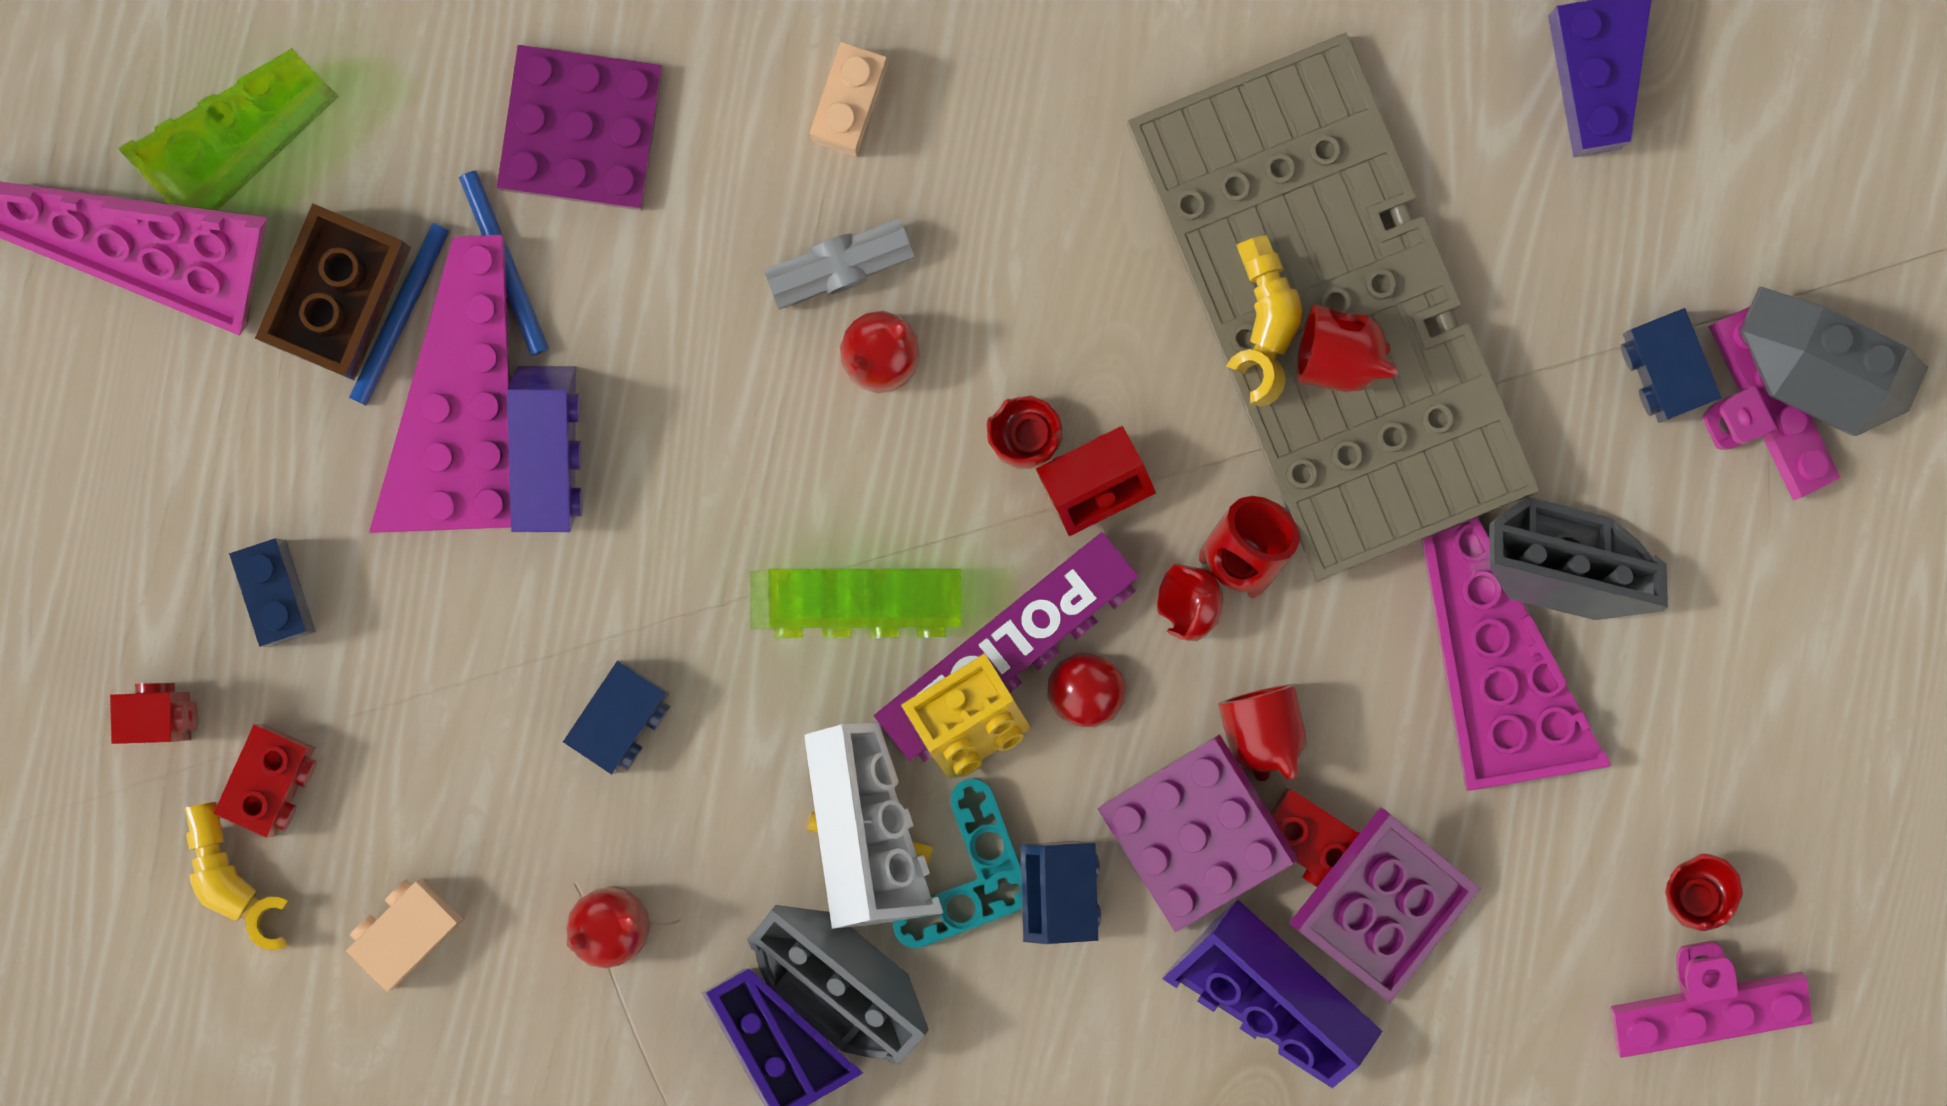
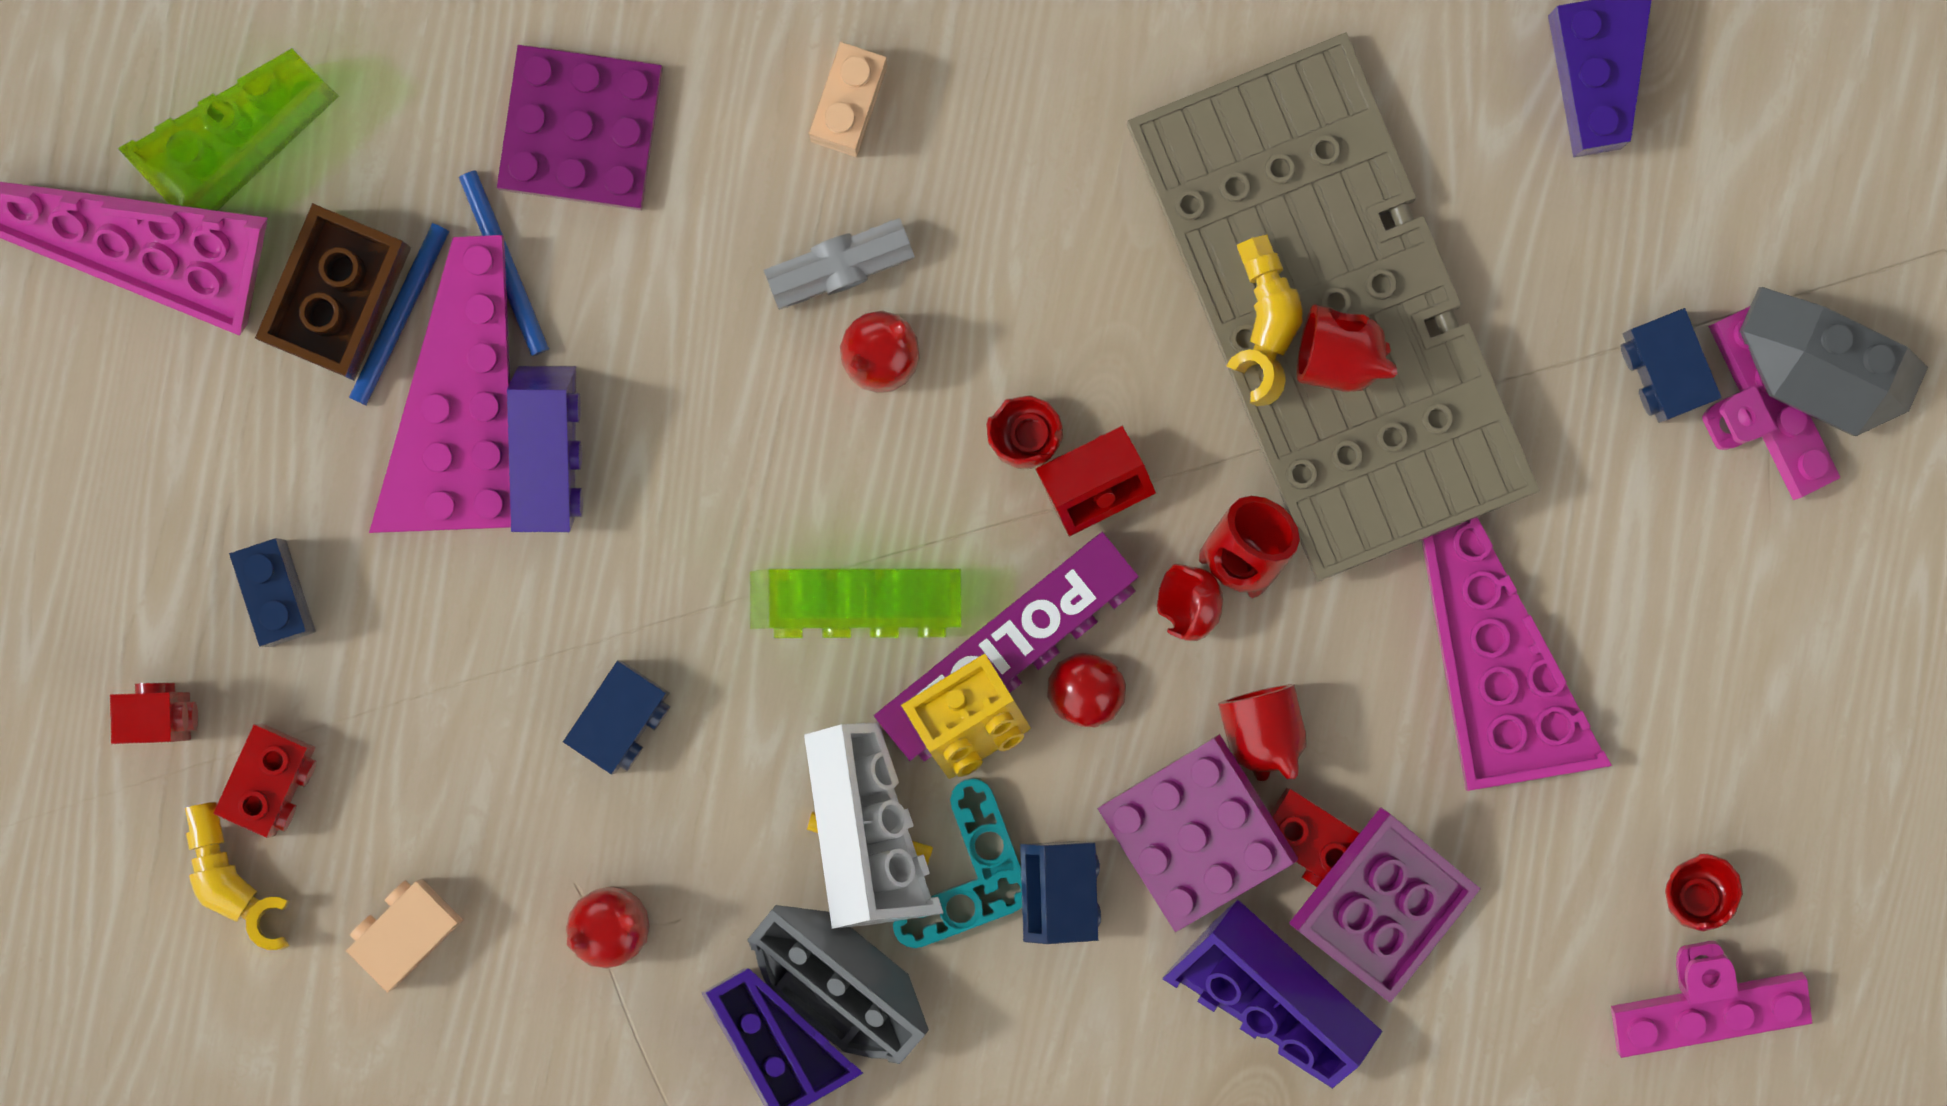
dark grey wedge [1489,496,1668,620] -> none

